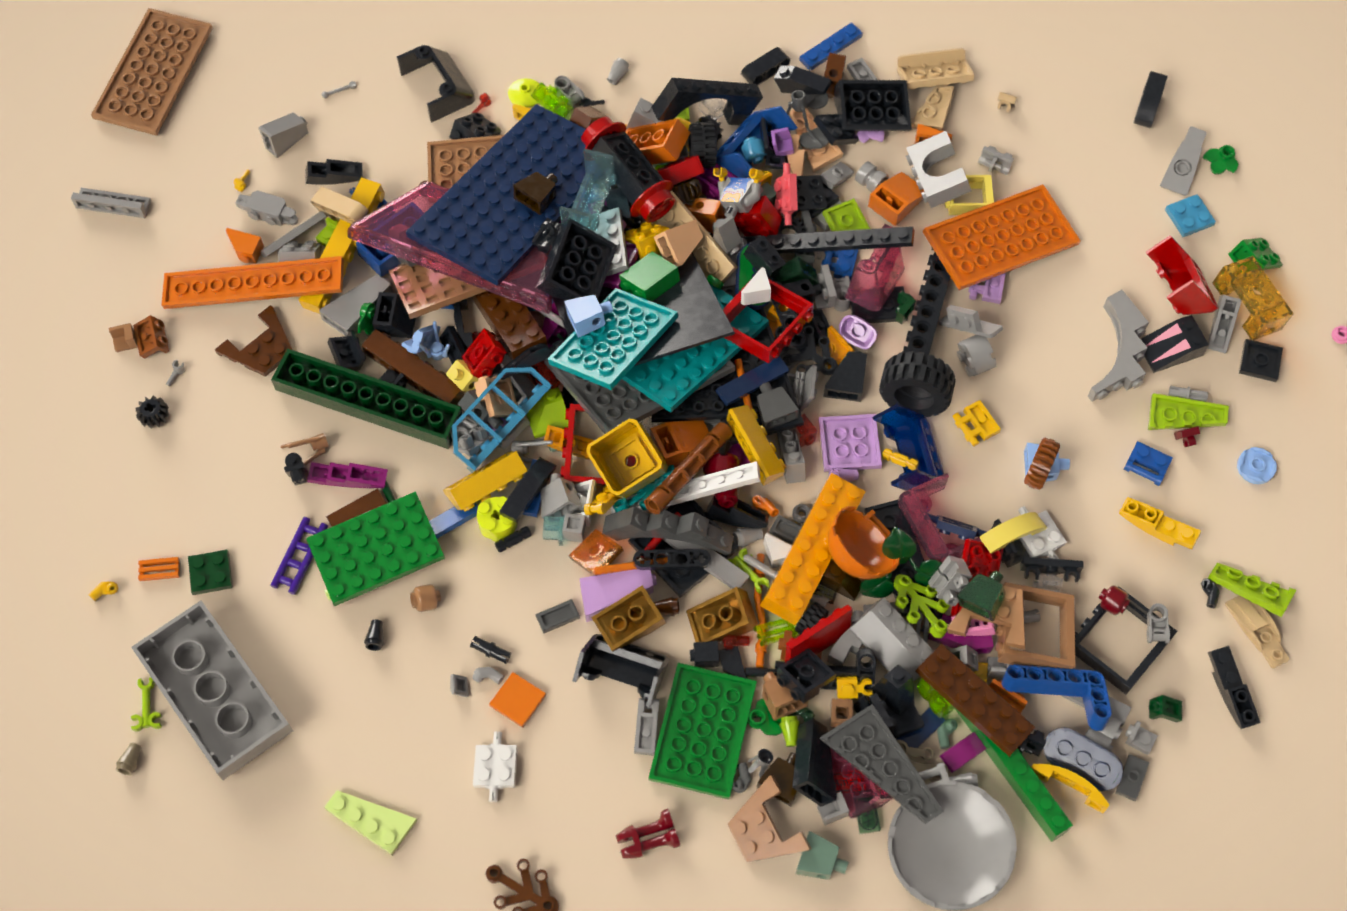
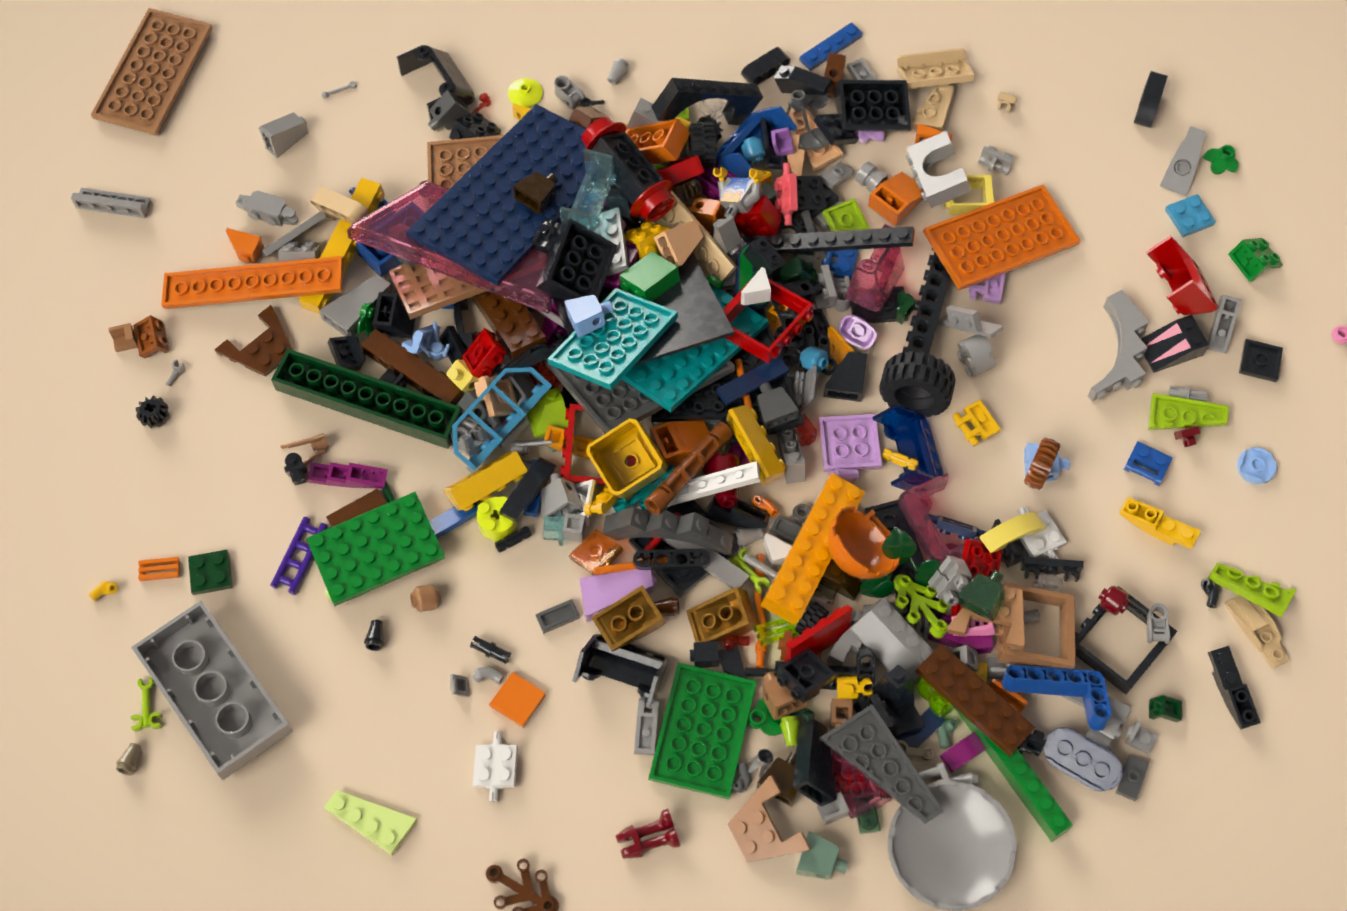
yellow hand [234,169,250,192] -> none
black slope [305,159,363,185] -> none
lime bracket [315,217,339,247] -> none
clear neon green brick [530,82,573,118] -> none
yellow slope [1031,764,1109,813] -> none
clear yellow plate [1212,256,1294,340] -> none
none -> dark grey torso [428,90,472,131]
none -> dark azure head [800,346,829,373]

